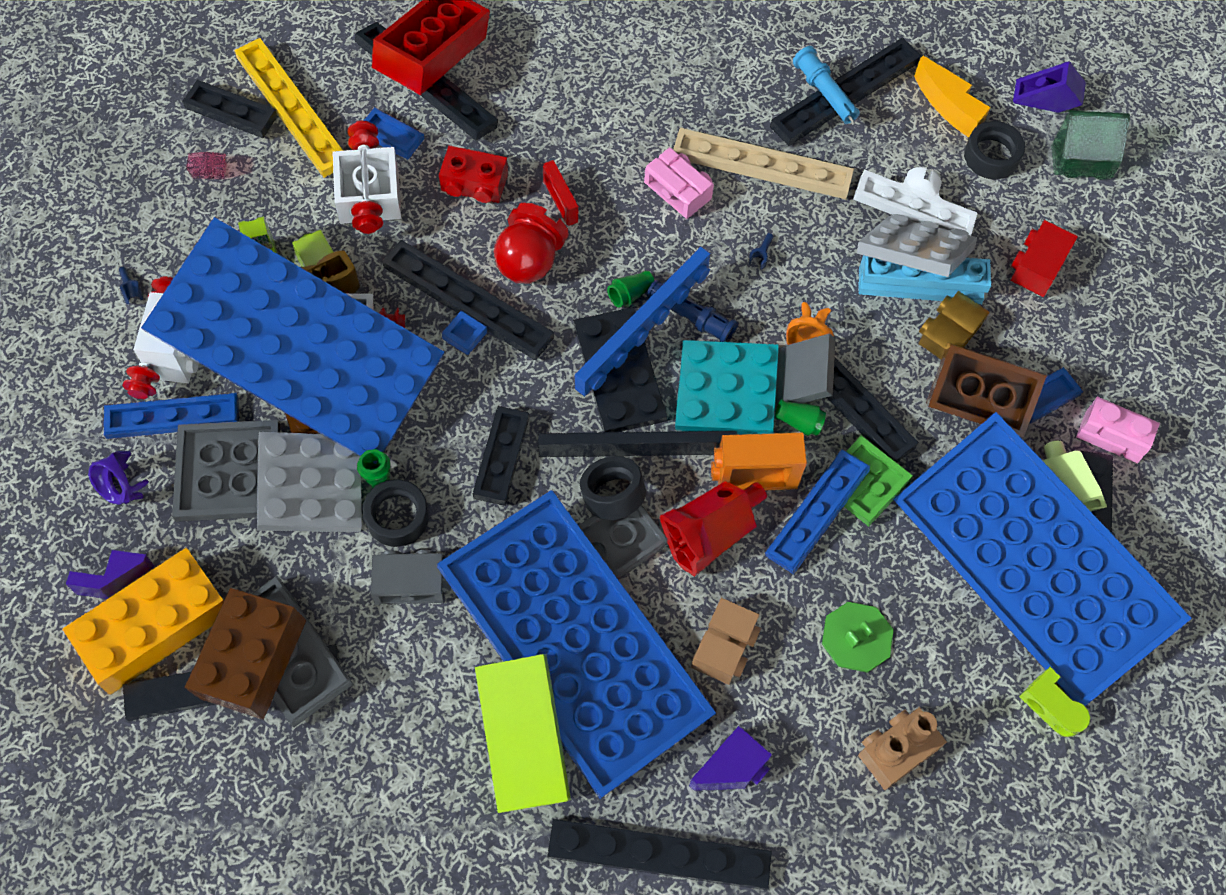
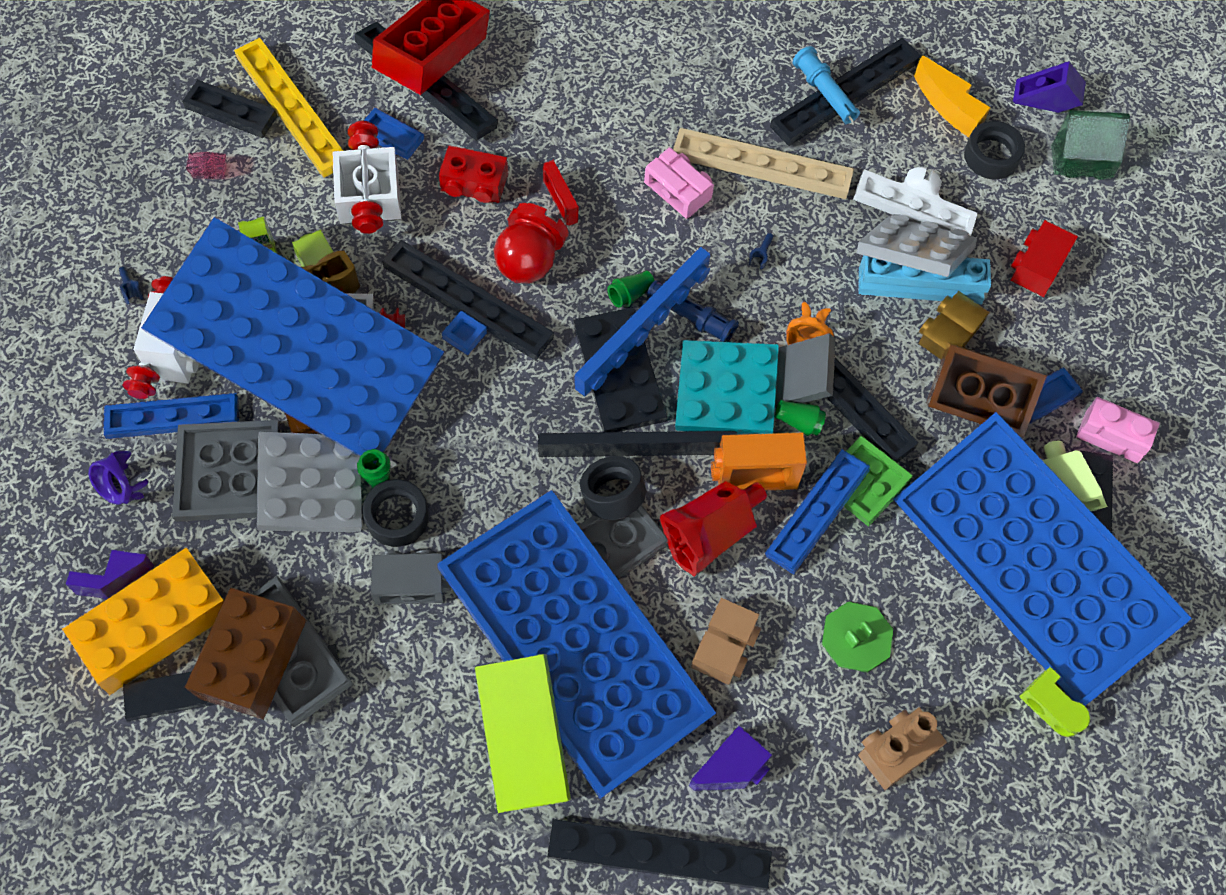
black plate [472,406,530,506] -> none

